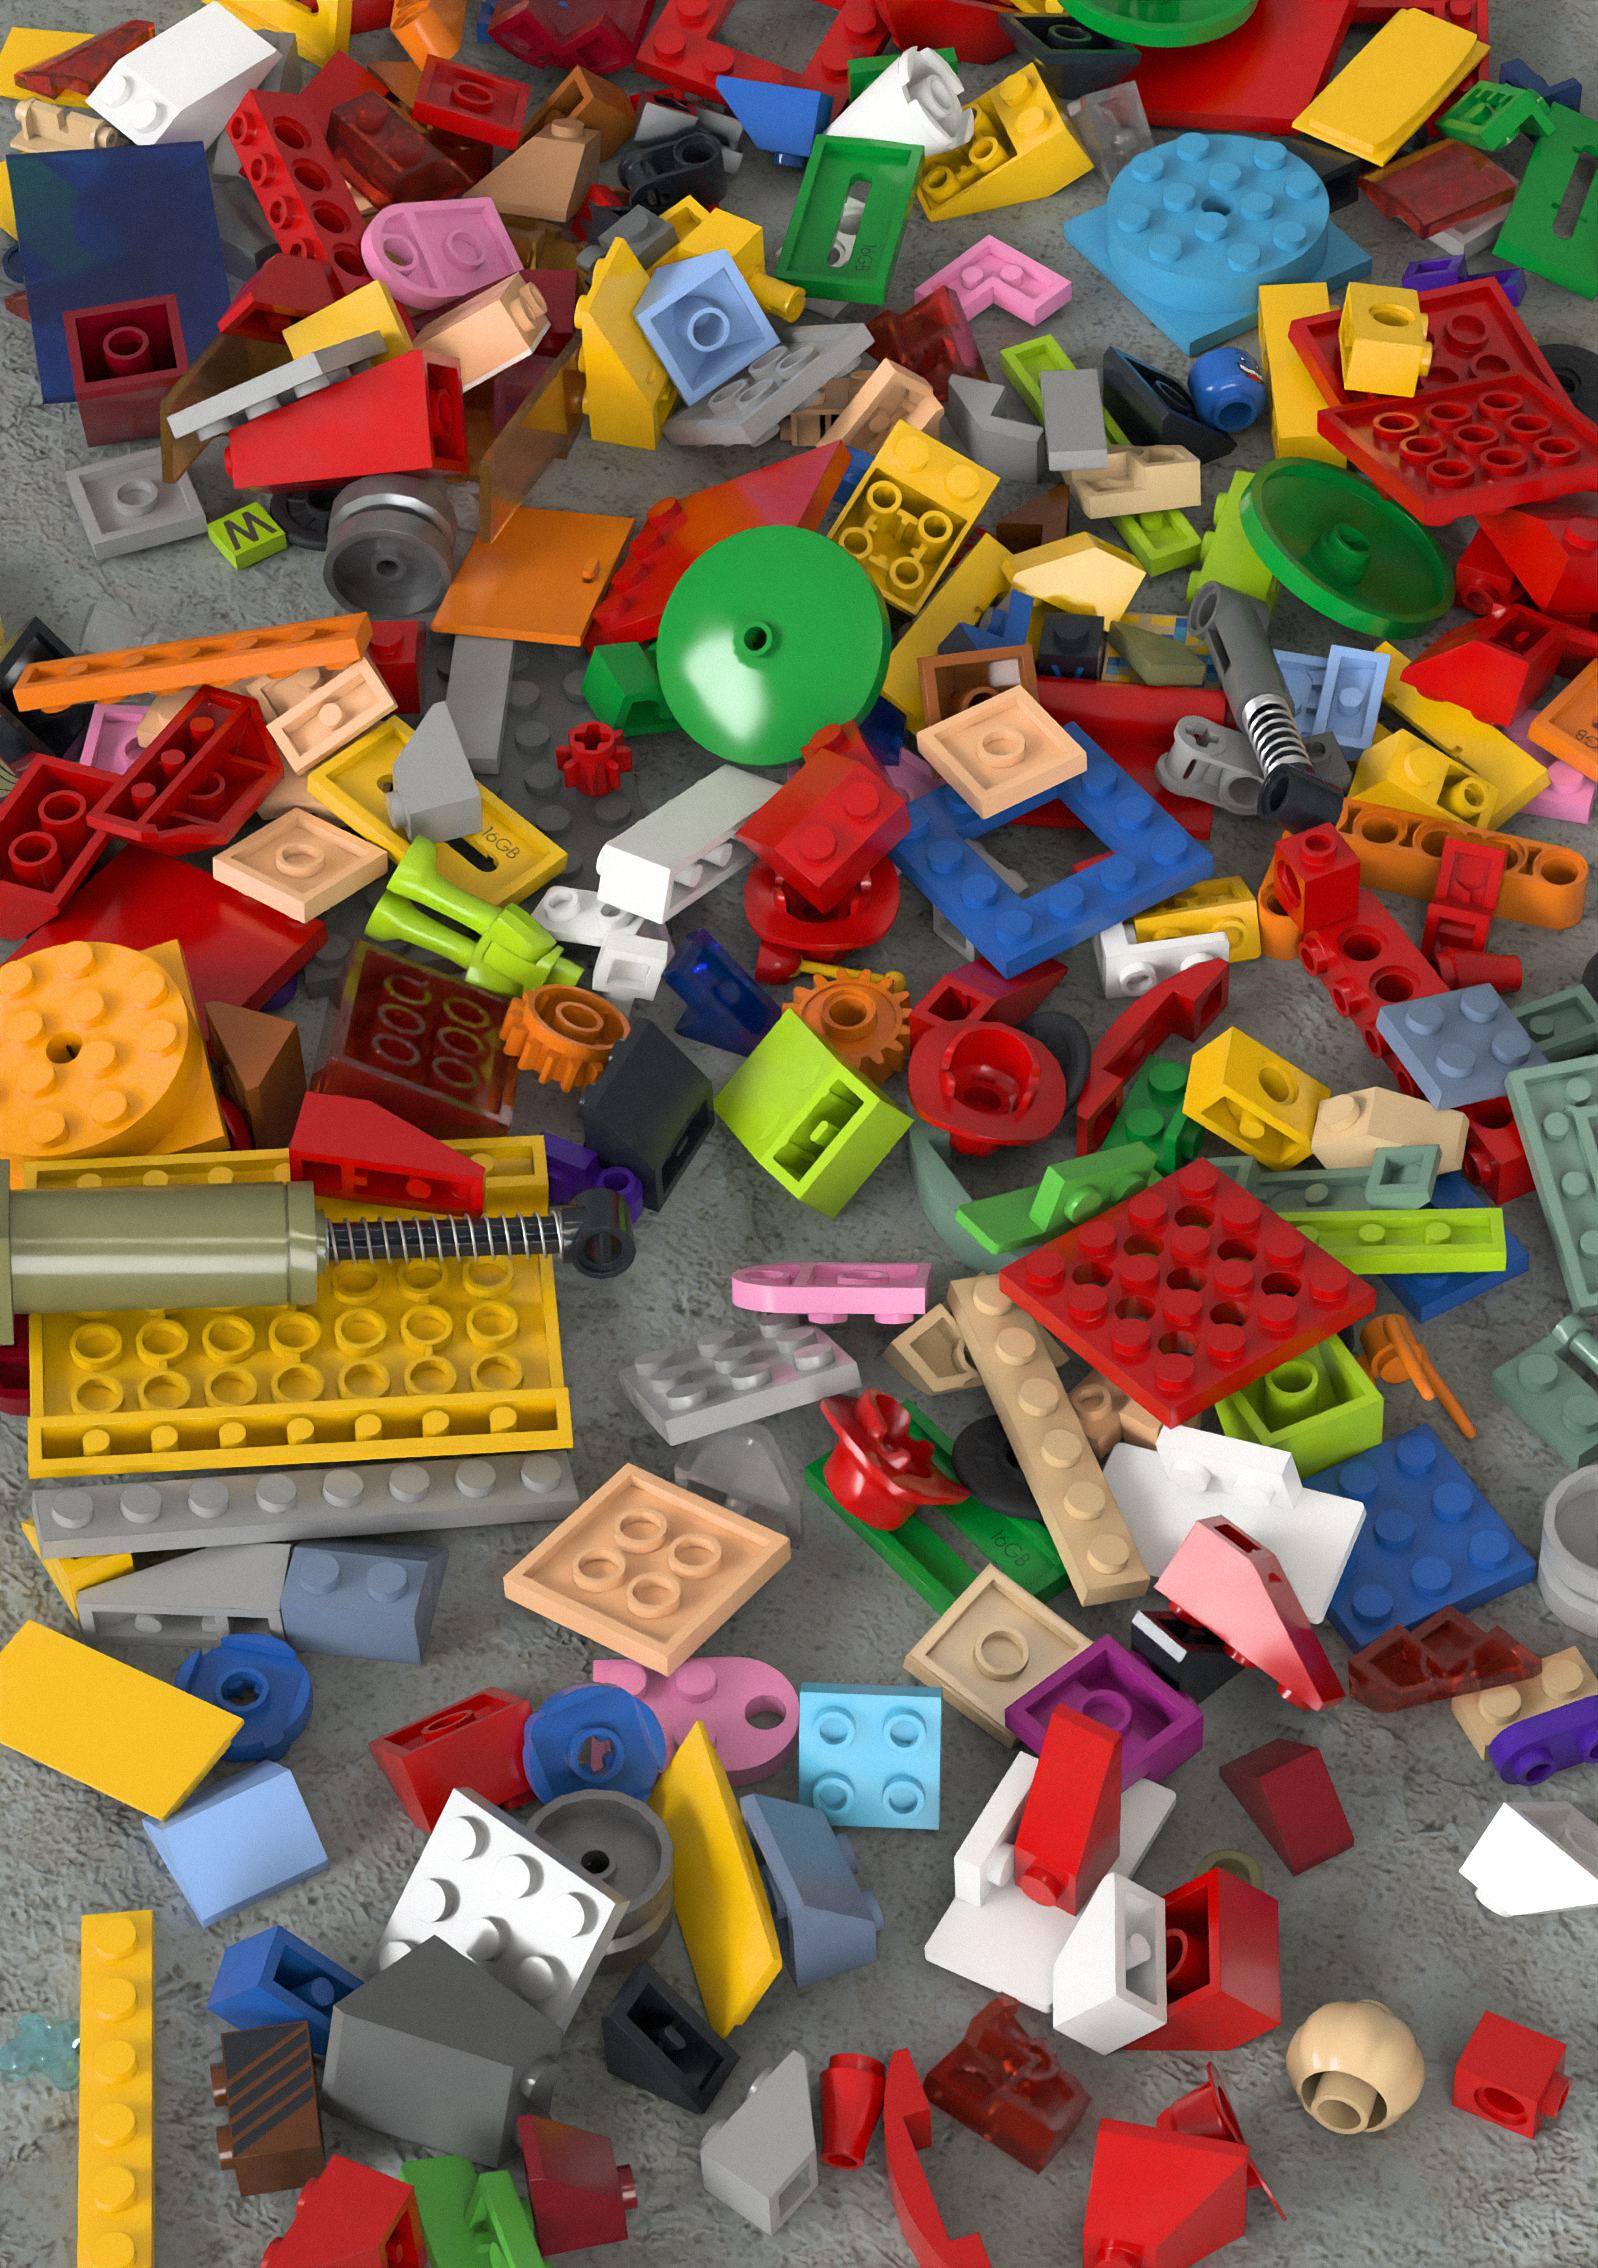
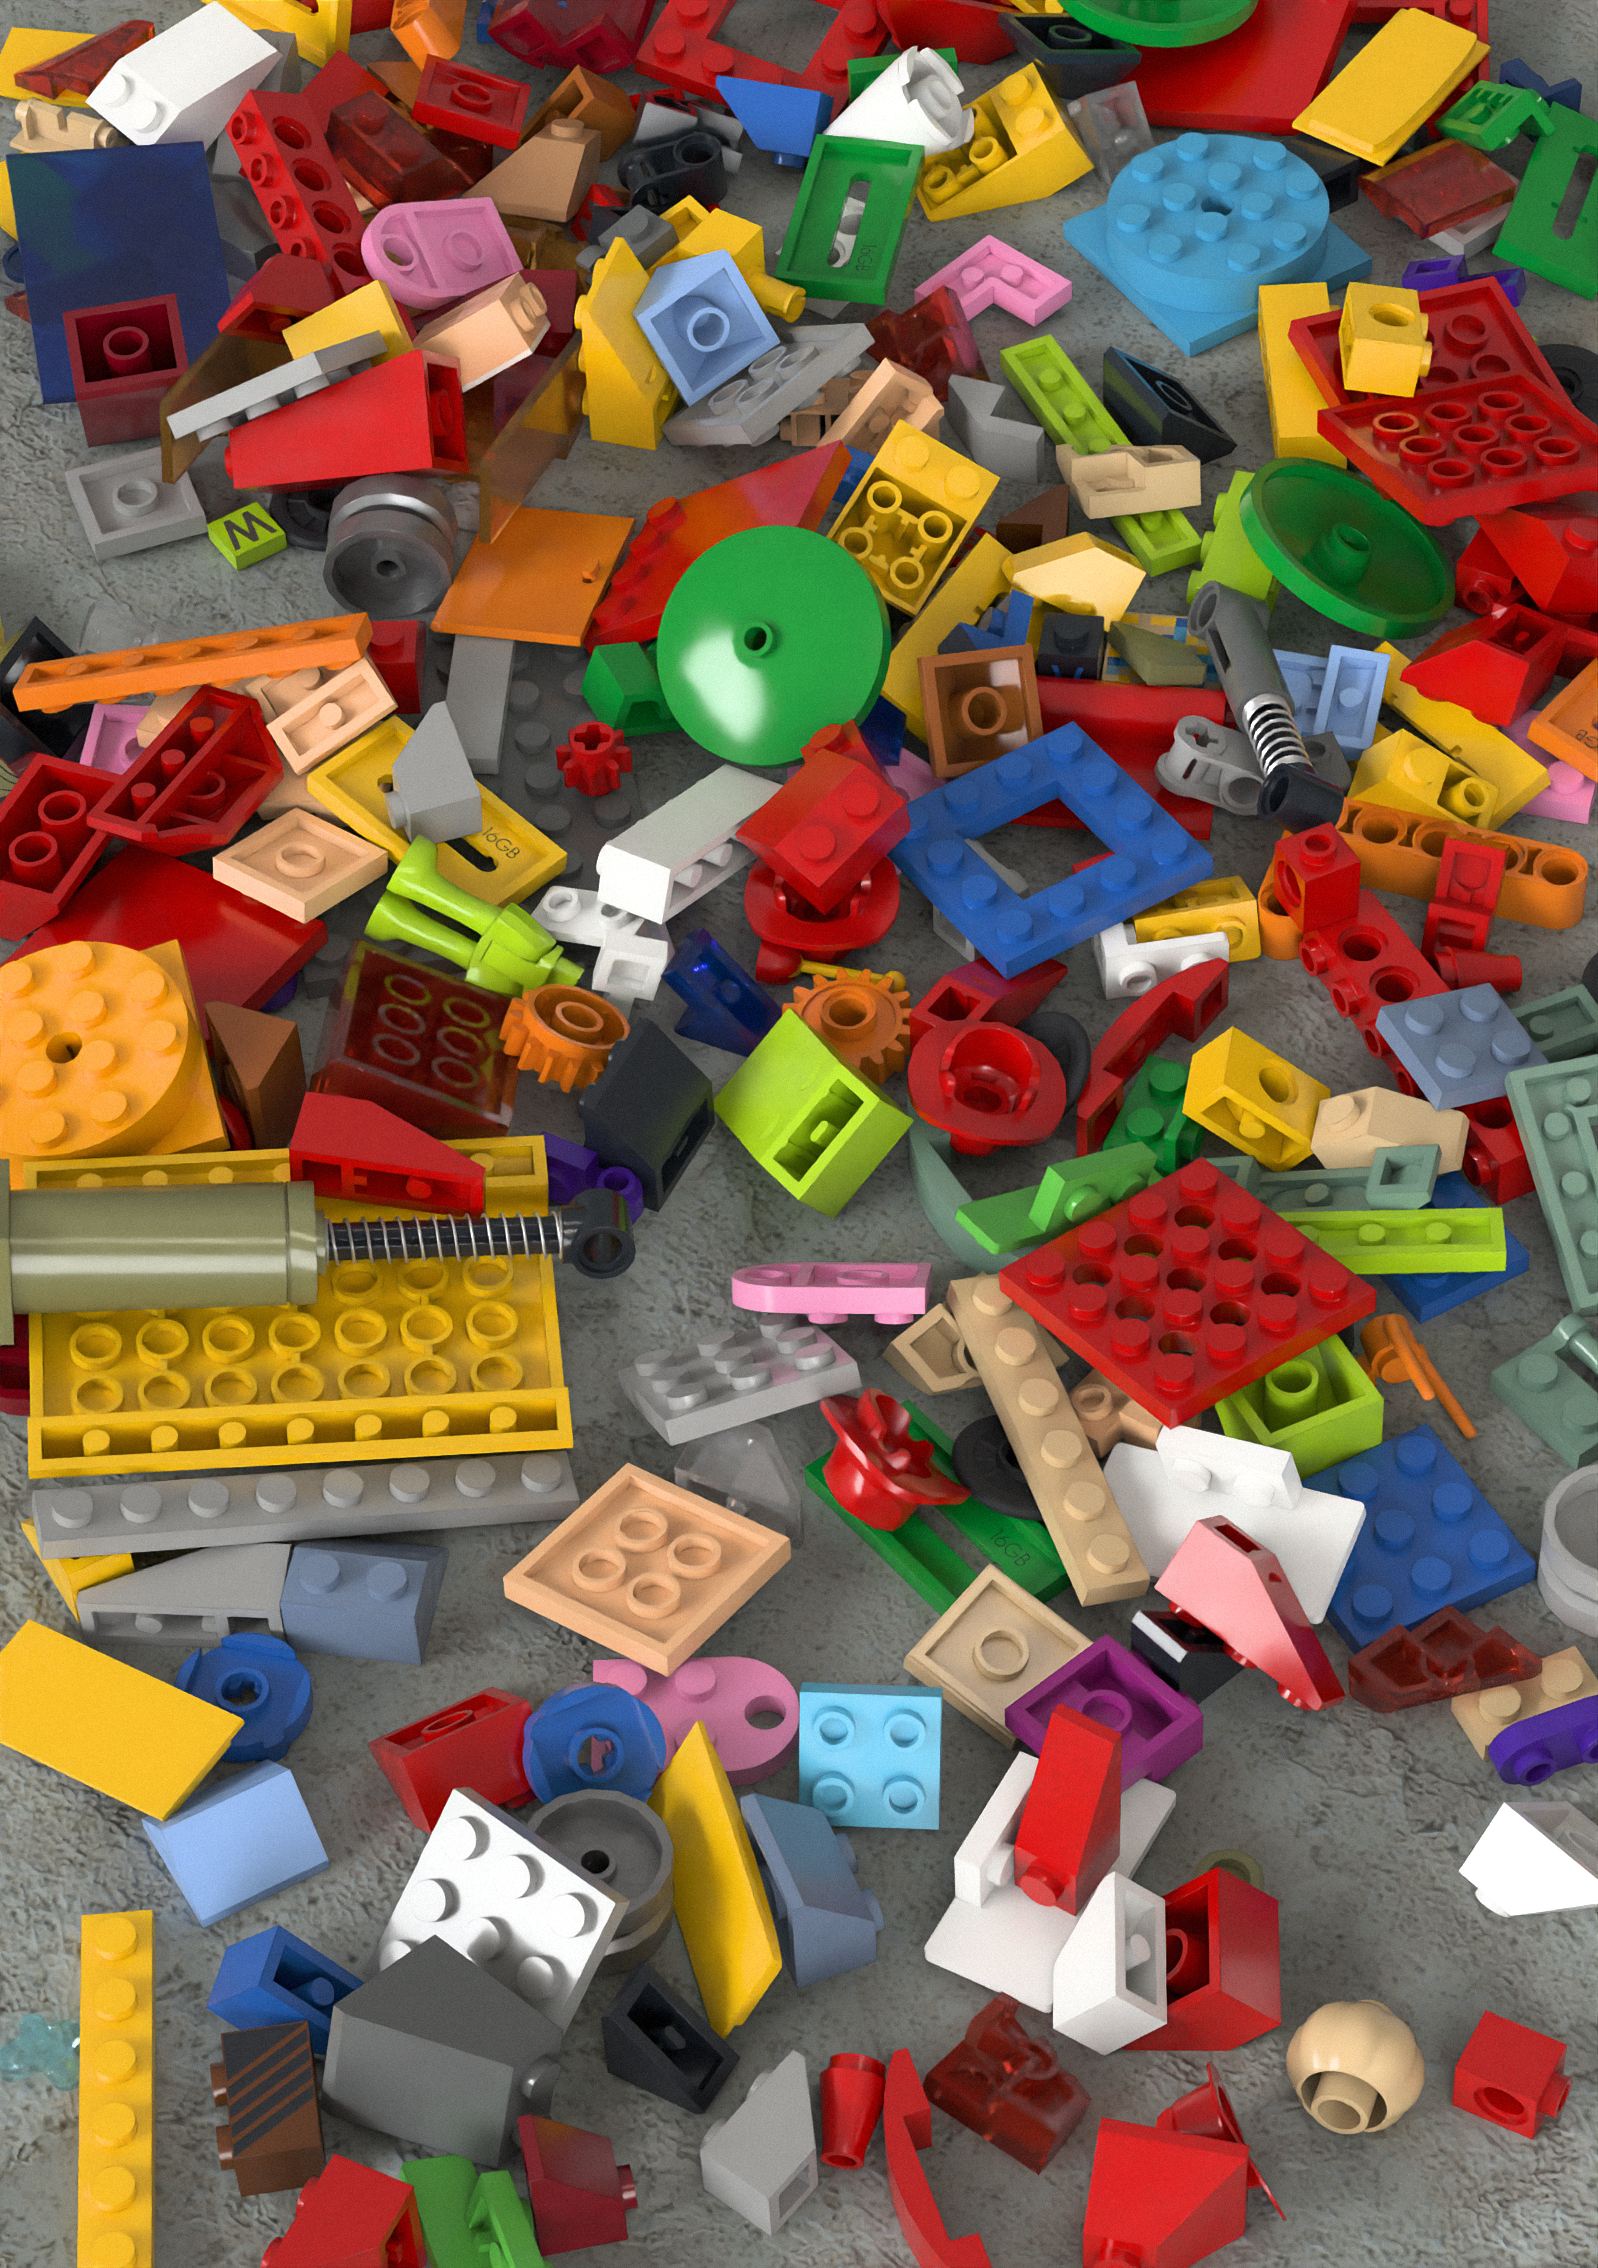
light nougat plate [916,685,1087,820] -> none
light grey tile [1040,369,1108,471] -> none
blue head [1187,347,1268,432] -> none
dark red slope [1219,1738,1354,1877] -> none

